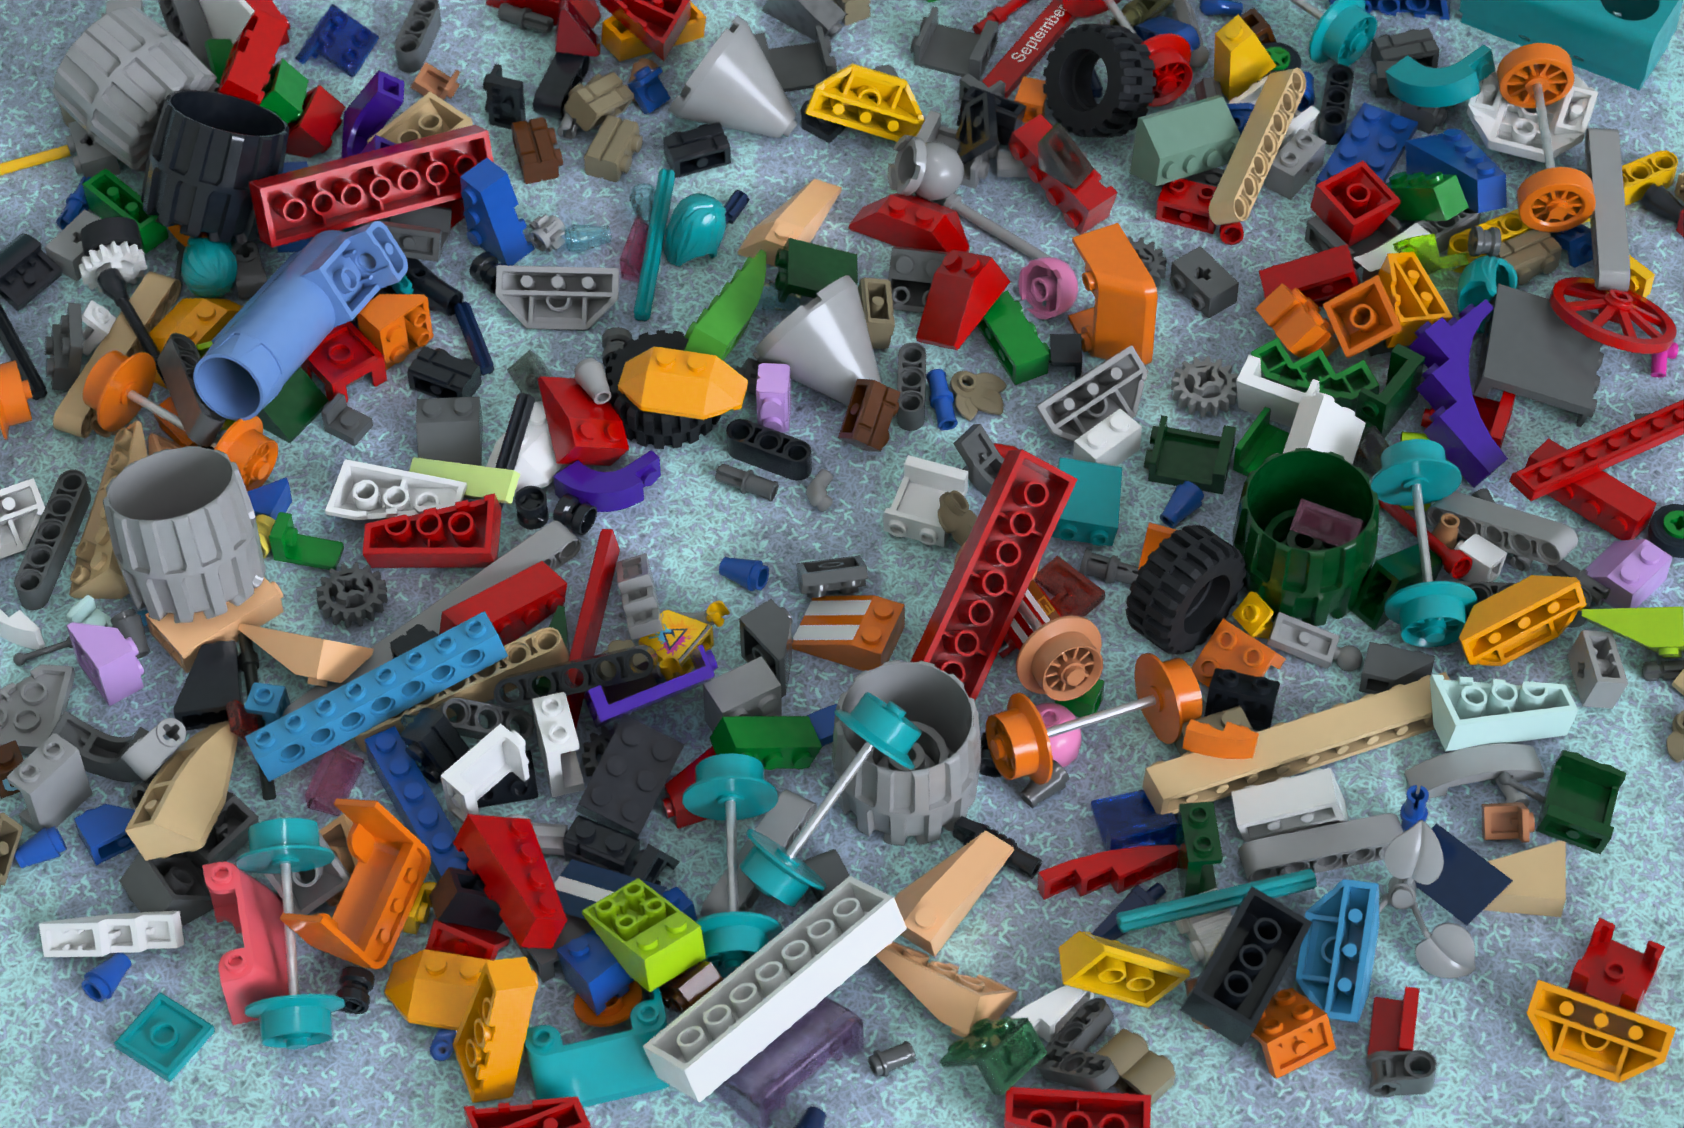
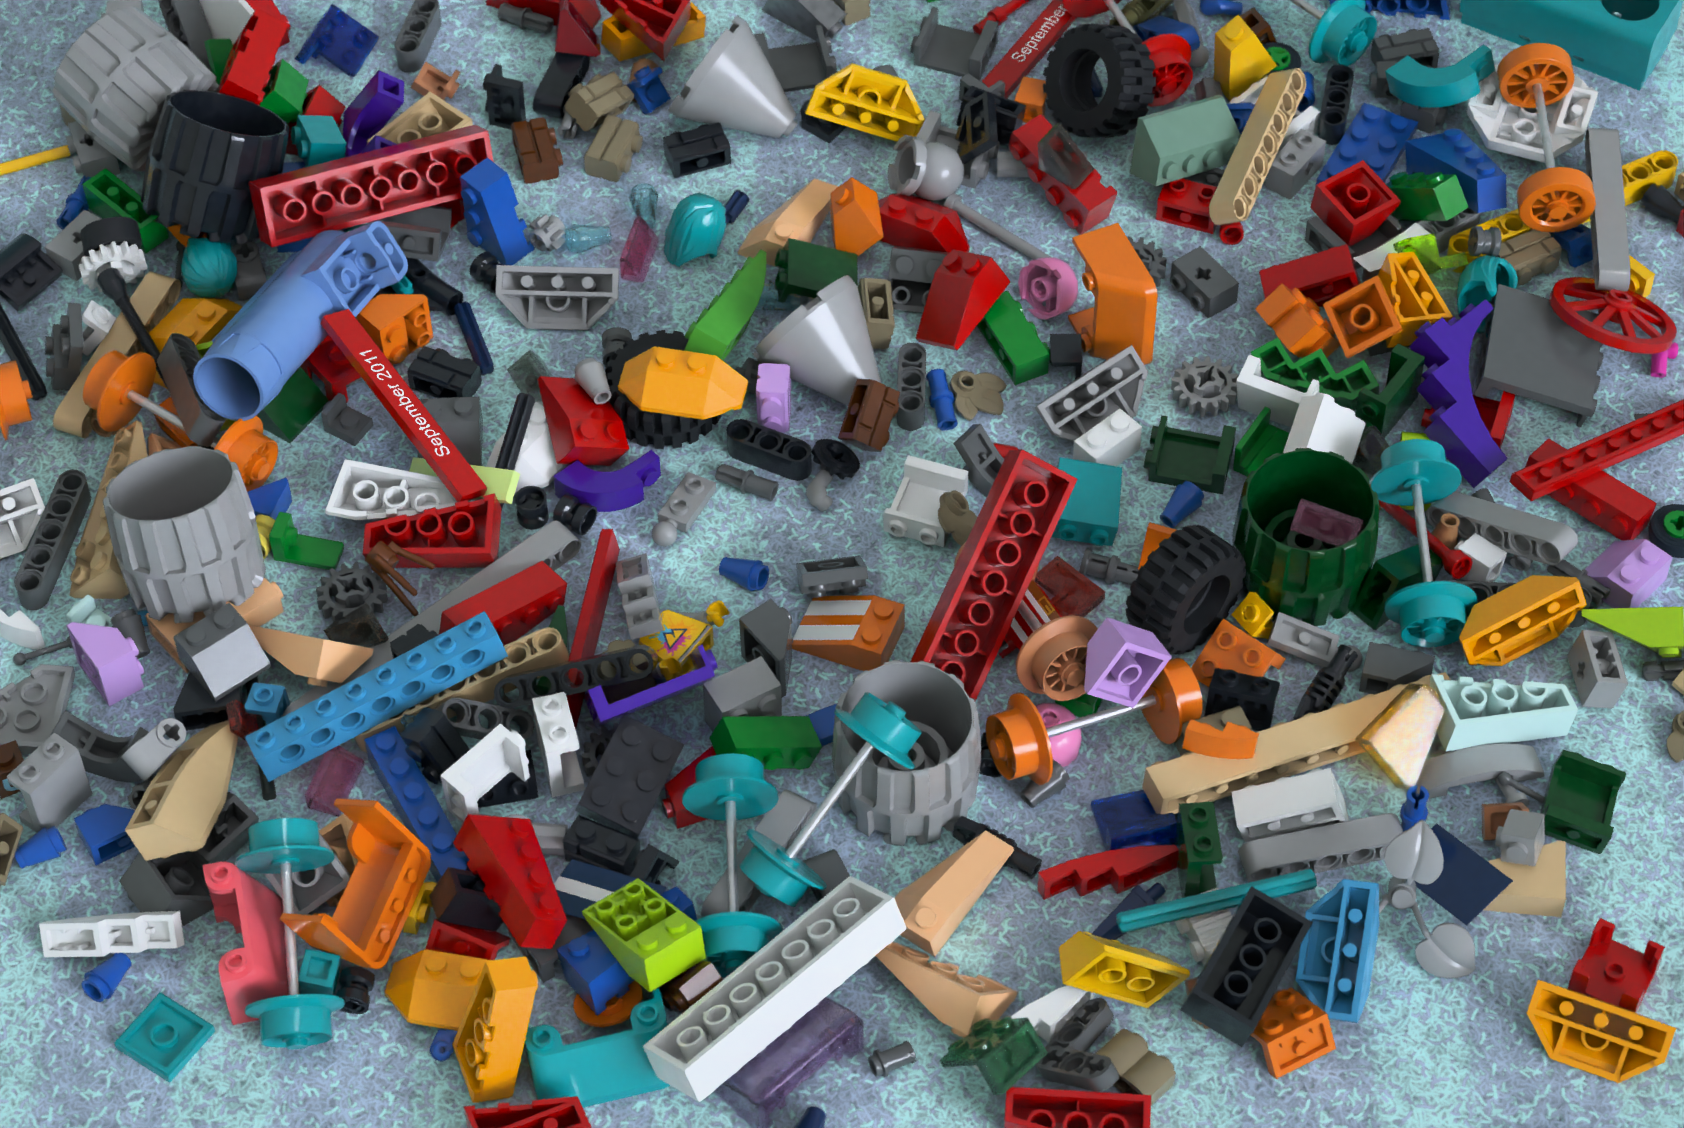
teal axle [634,168,675,321] -> none
dark grey piece [1366,1050,1437,1097] -> none
red panel [1367,986,1420,1063] -> none
none -> slope [173,603,271,701]
none -> teal slope [291,115,346,167]
none -> teal brick [298,948,341,996]
none -> red tile [320,309,487,502]
none -> clear smoke slope [324,603,389,648]
none -> reddish brown plant [365,541,435,616]
none -> light grey plate [652,472,716,547]
none -> black gear [811,439,860,479]
none -> orange slope [830,177,884,257]
none -> lavender slope [1084,617,1172,708]
none -> black hinge [1293,645,1358,720]
none -> clear yellow slope [1355,683,1445,789]
none -> light grey brick [1495,809,1545,866]

